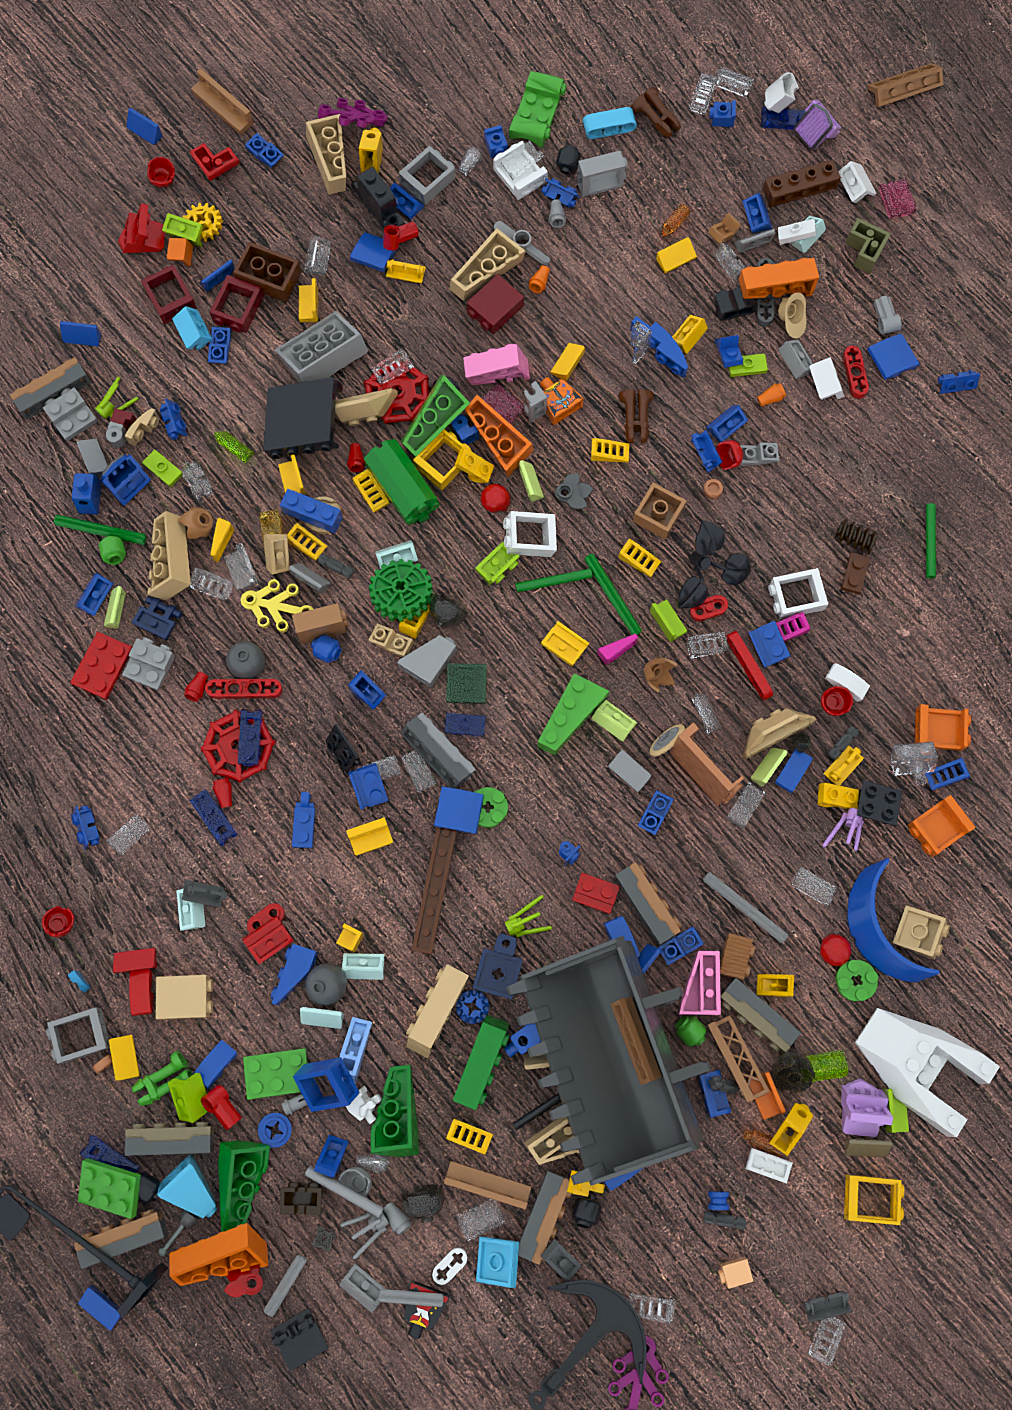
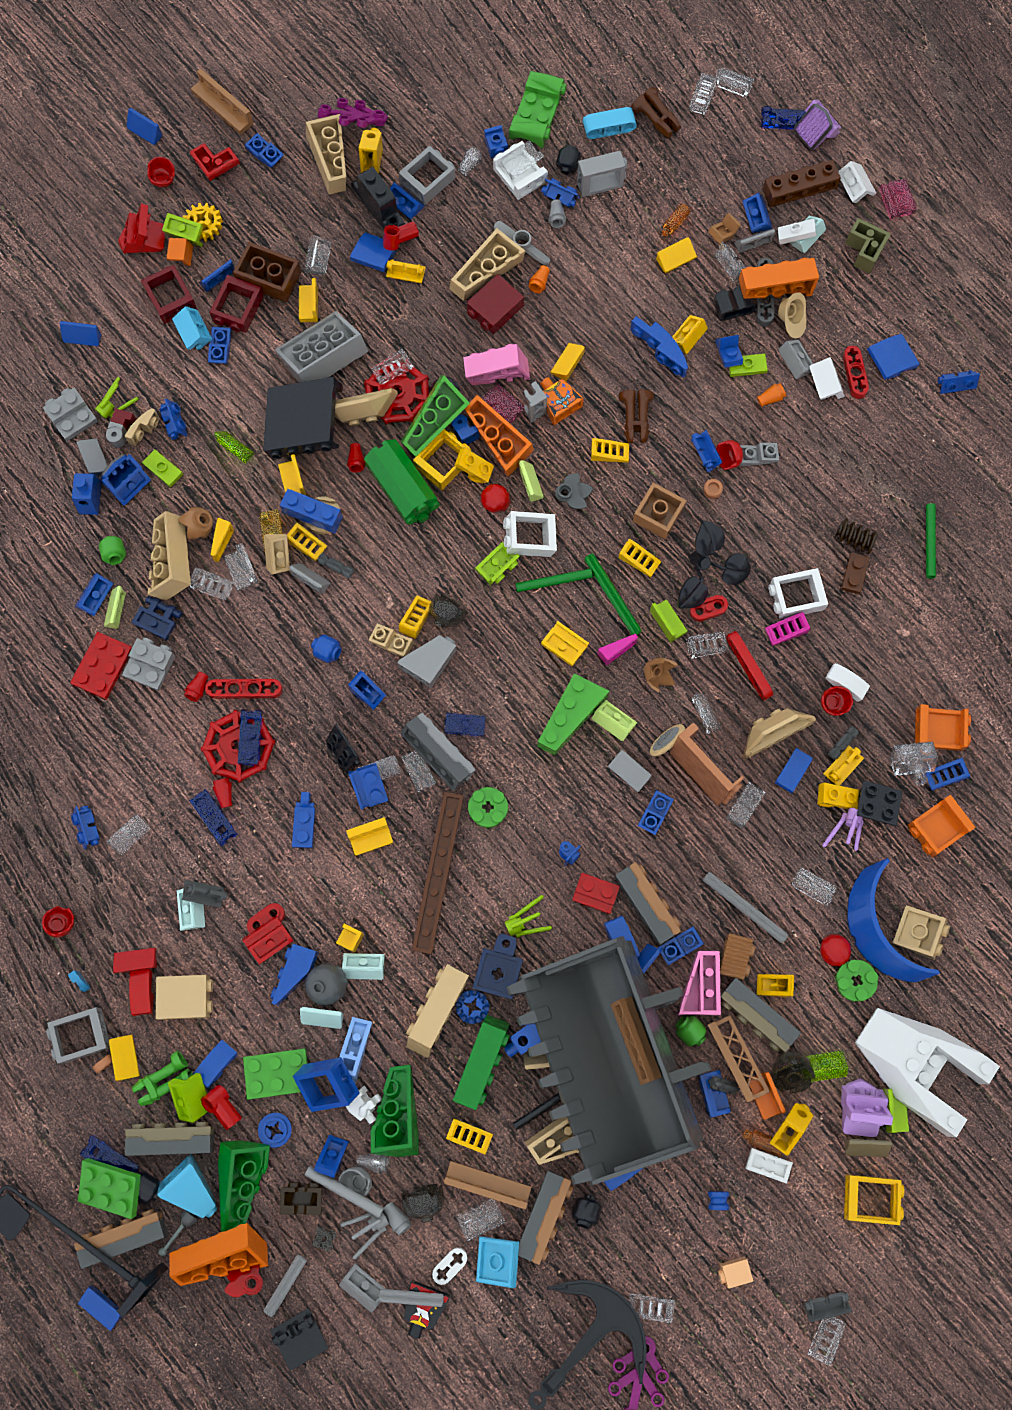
dark grey piece [10,357,91,420] -> none
green axle [54,514,147,545] -> none
clear hinge [182,461,213,502] -> none
dark grey cylinder [226,641,266,679] -> none
light yellow plant [241,579,313,633] -> none
light grey pin [281,1094,307,1115] -> none
medium nougat brick [292,603,349,644] -> none
yellow slope [353,469,390,513] -> none
green piece [369,559,433,622] -> none
light aqua slope [375,540,418,569] -> none
blue slope [434,787,484,834] -> none
clear green plate [446,663,487,704] -> none
dark grey plate [540,1239,582,1282] -> none
yellow plate [567,1170,605,1197] -> none
clear panel [630,321,652,364] -> none
dark grey axle [703,1211,746,1230] -> none
blue slope [706,405,748,443] -> none
blue brick [709,100,736,127] -> none
blue plate [748,621,791,668] -> none
yellowish green slope [751,748,787,787] -> none
white brick [764,72,799,113] -> none
clear smoke plate [789,732,812,753] -> none
medium nougat fence [868,63,944,107] -> none
light grey piece [873,295,902,335] -> none

